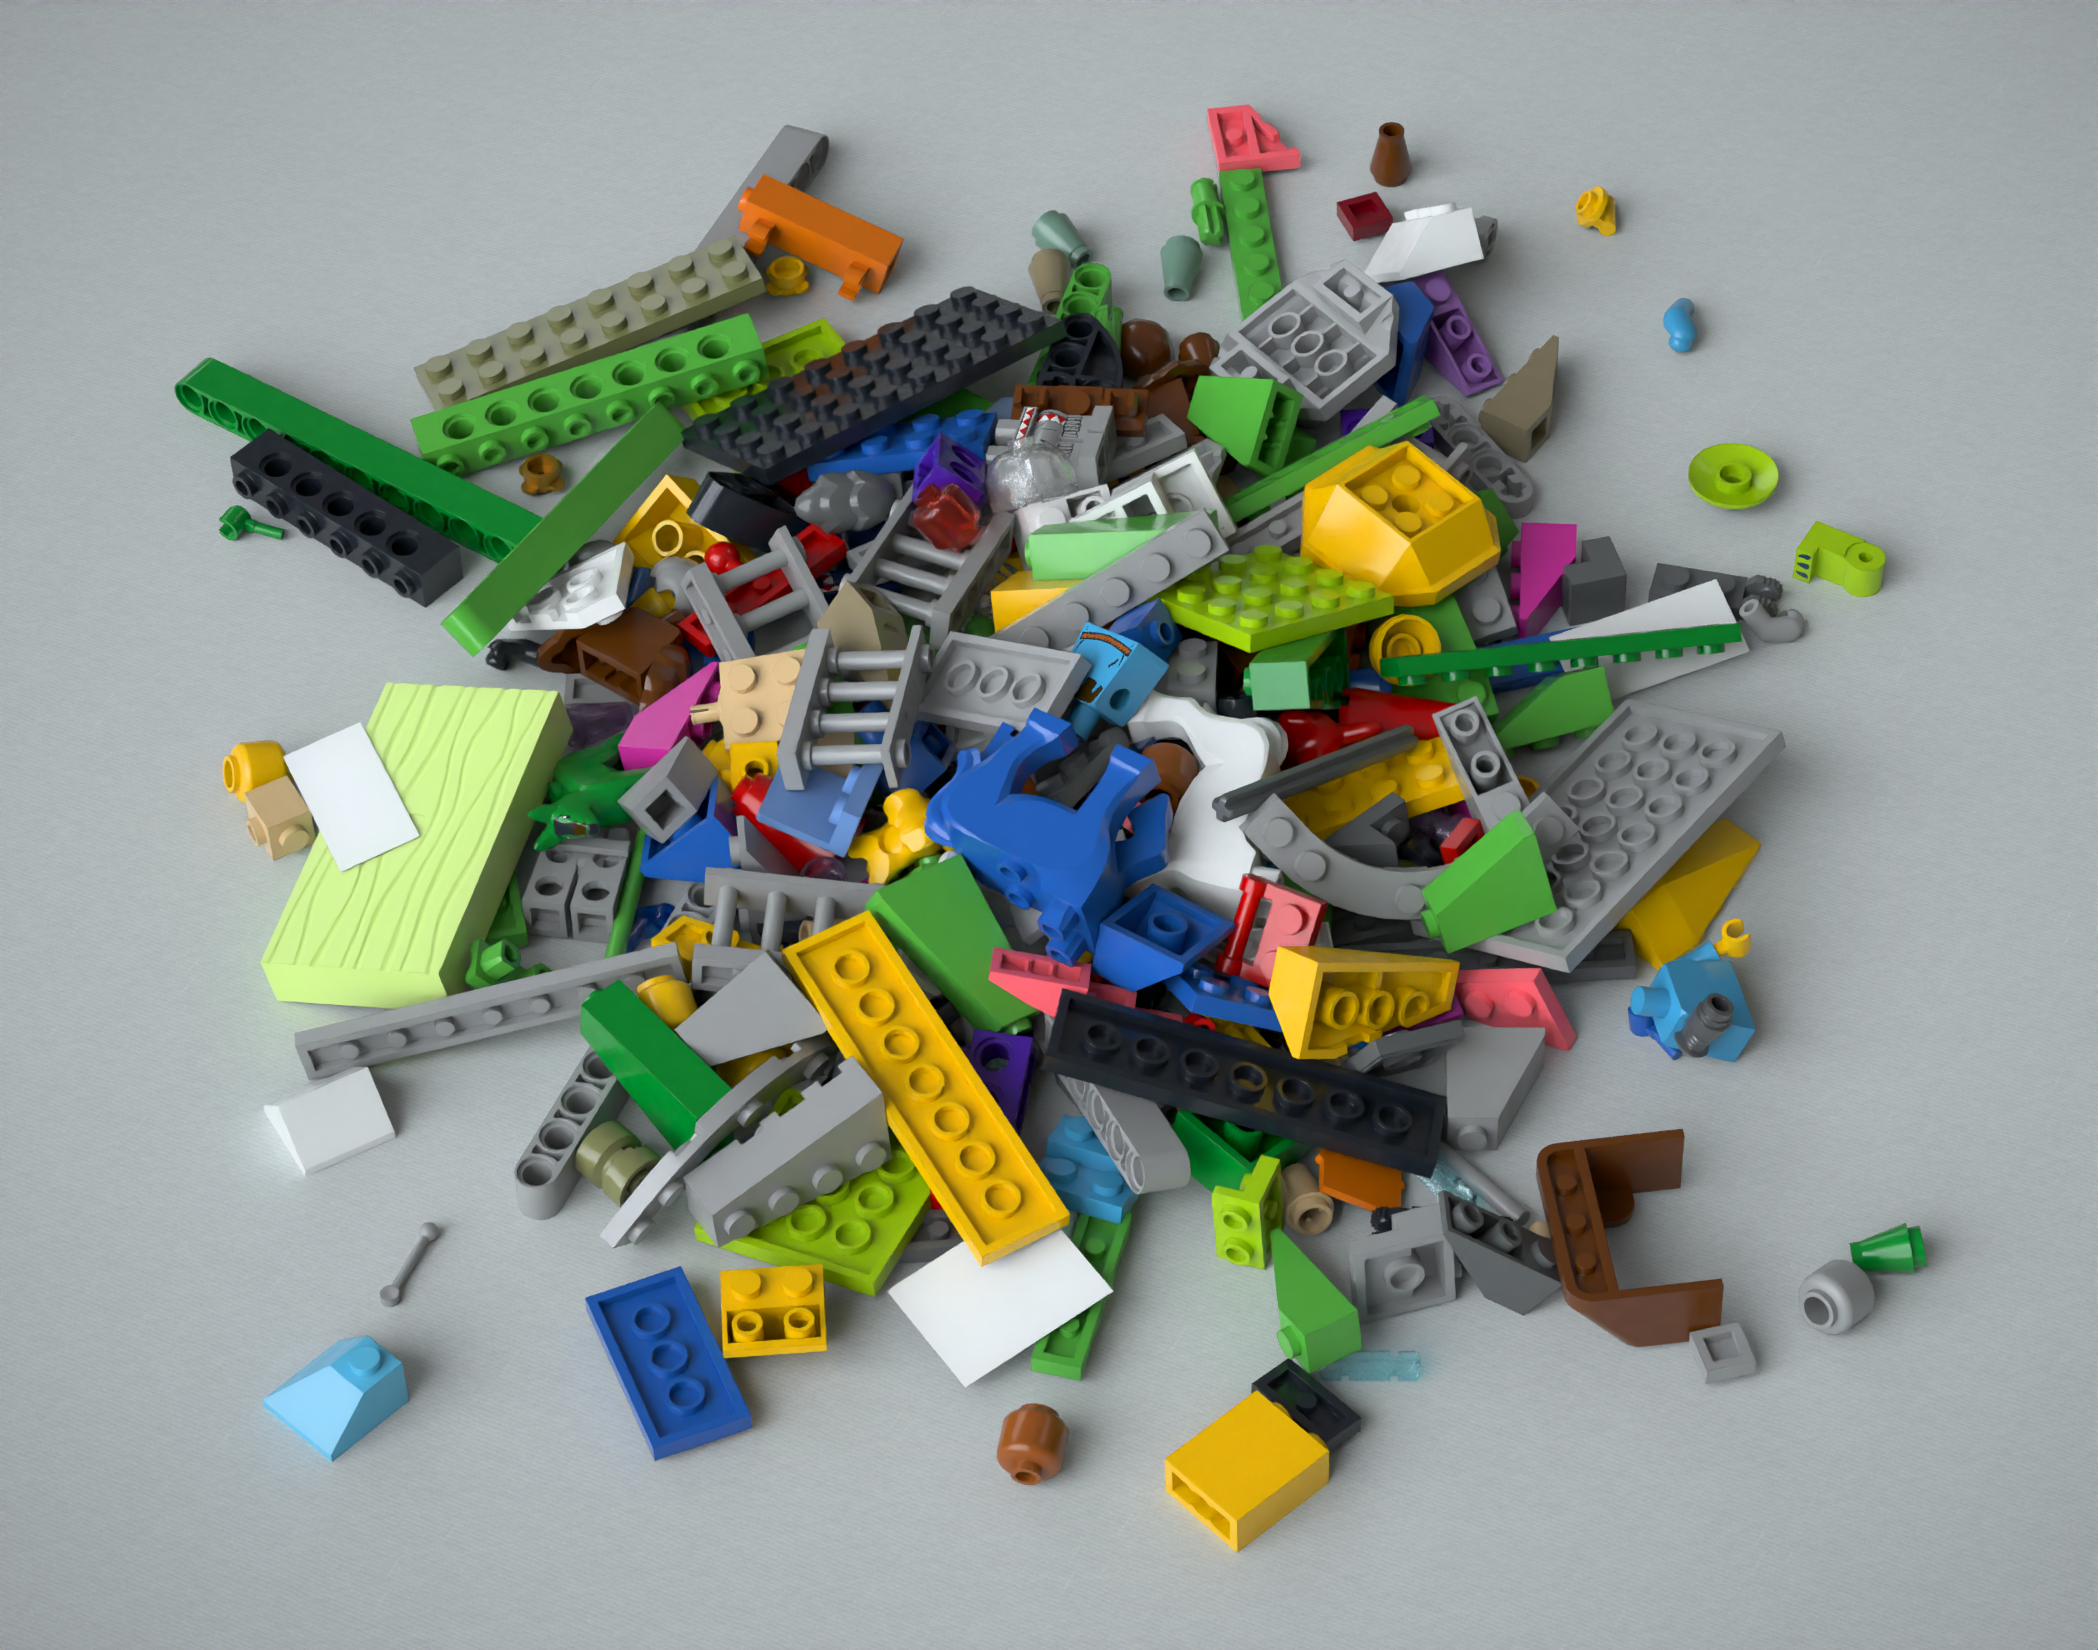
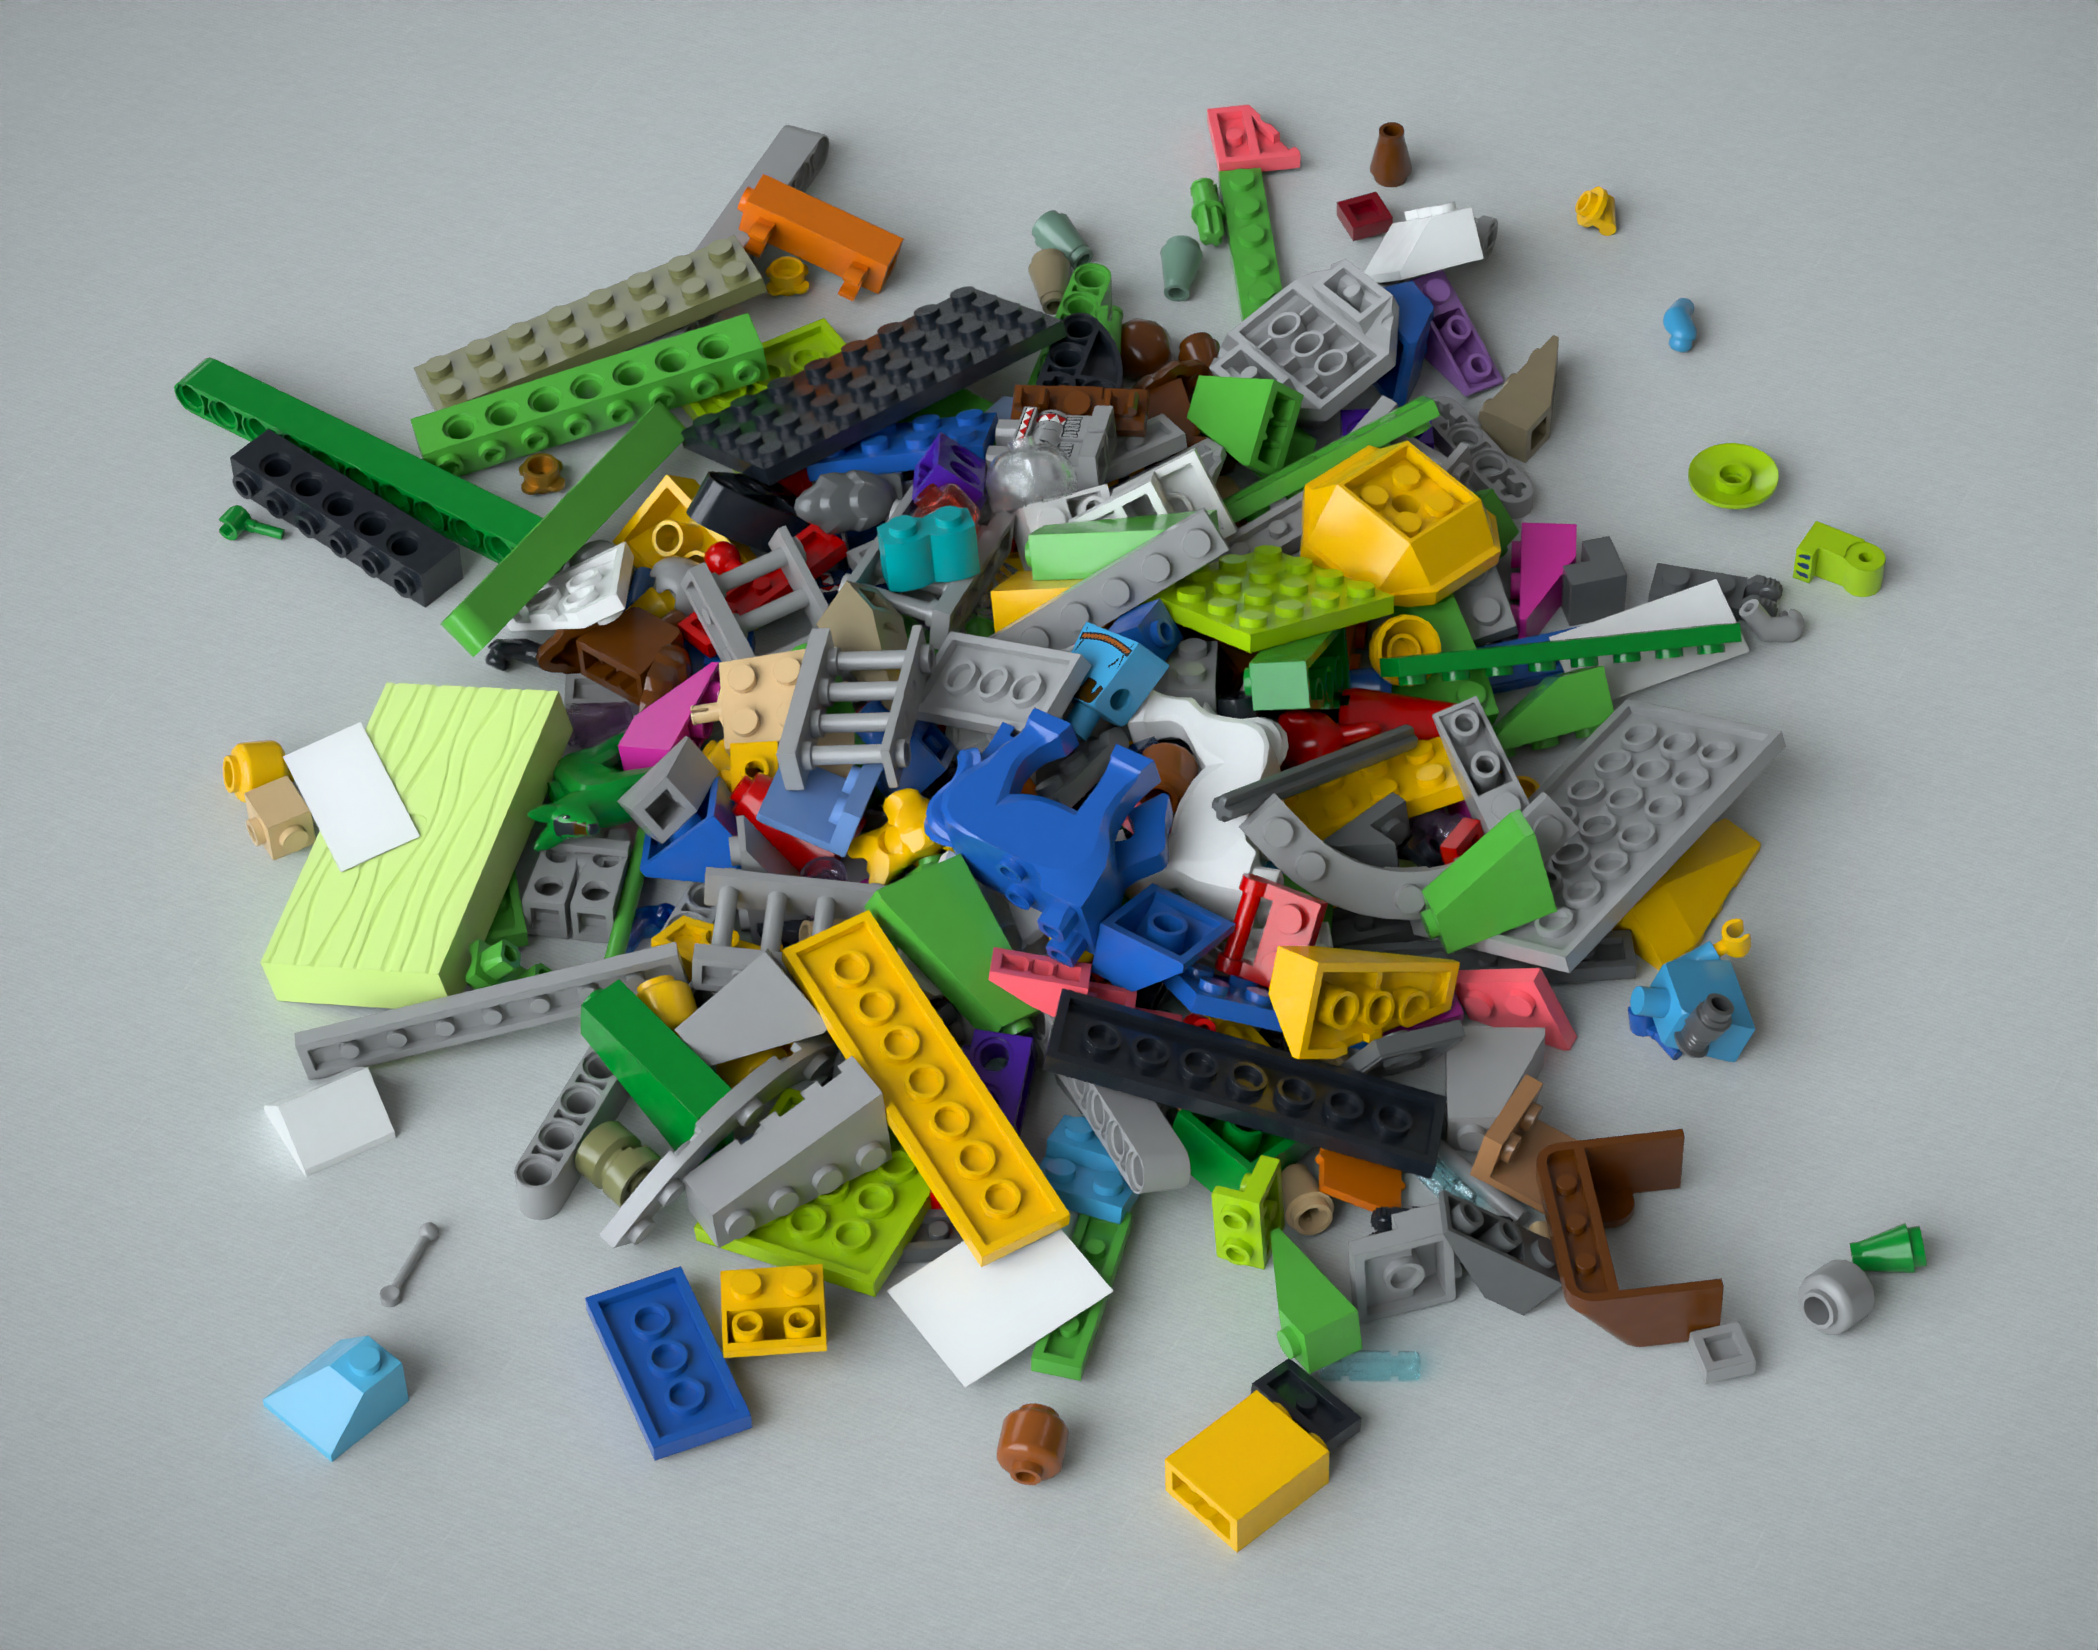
none -> teal brick [877,506,980,592]
none -> medium nougat bracket [1470,1074,1578,1214]

